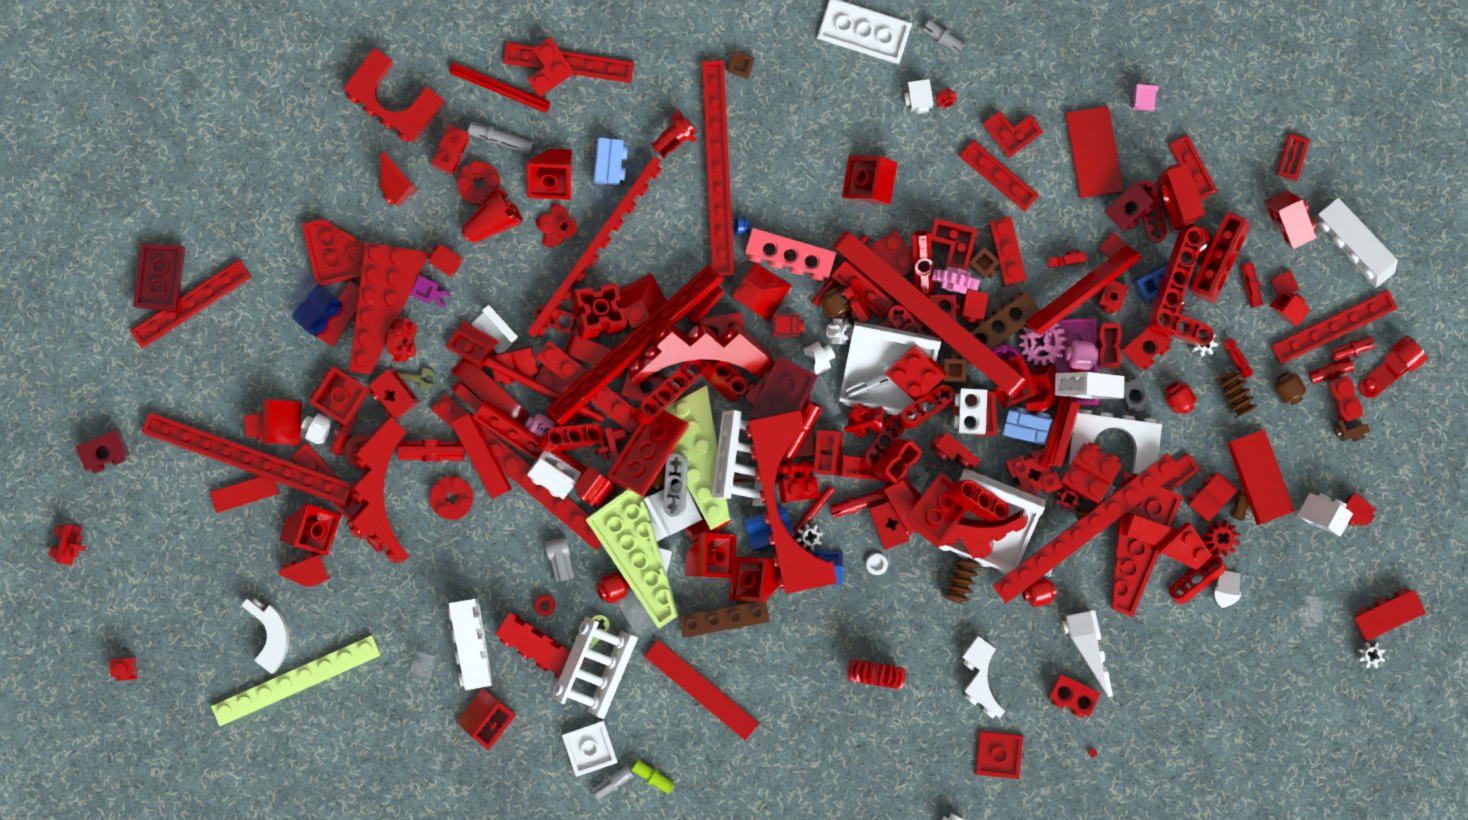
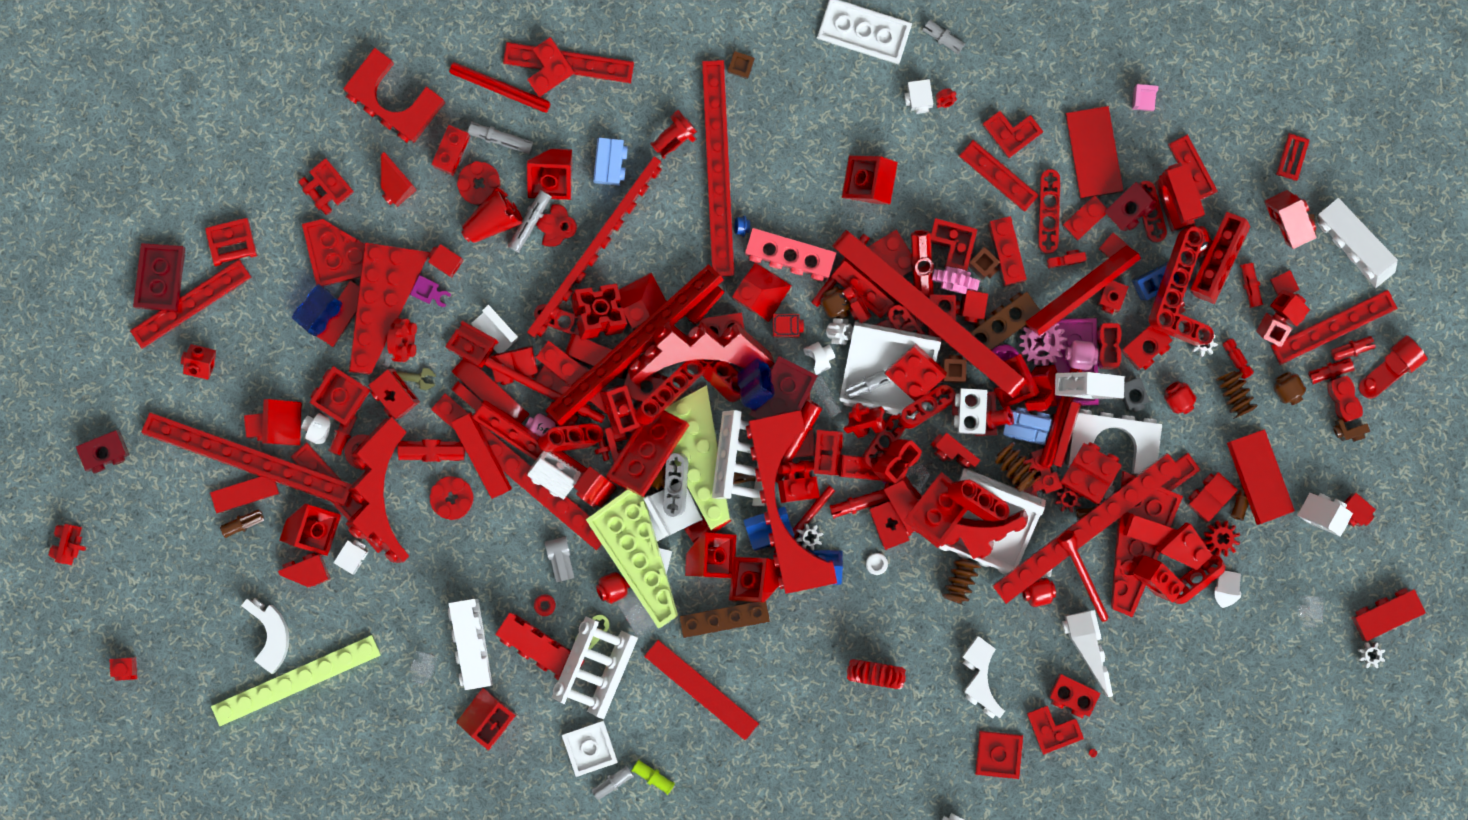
none -> red brick [181,344,216,380]
none -> red plate [205,218,258,266]
none -> reddish brown axle [220,510,264,538]
none -> red plate [298,158,354,215]
none -> white brick [334,539,368,574]
none -> light grey pin [508,190,552,253]
none -> red brick [600,385,640,434]
none -> clear blue brick [737,358,775,410]
none -> red bush [986,406,1014,430]
none -> reddish brown piece [995,442,1041,492]
none -> red plate [1027,706,1084,755]
none -> red beam [1038,169,1060,254]
none -> red piece [1058,531,1108,622]
none -> red plate [1063,196,1107,241]
none -> red brick [1133,555,1185,603]
none -> red brick [1256,312,1292,347]

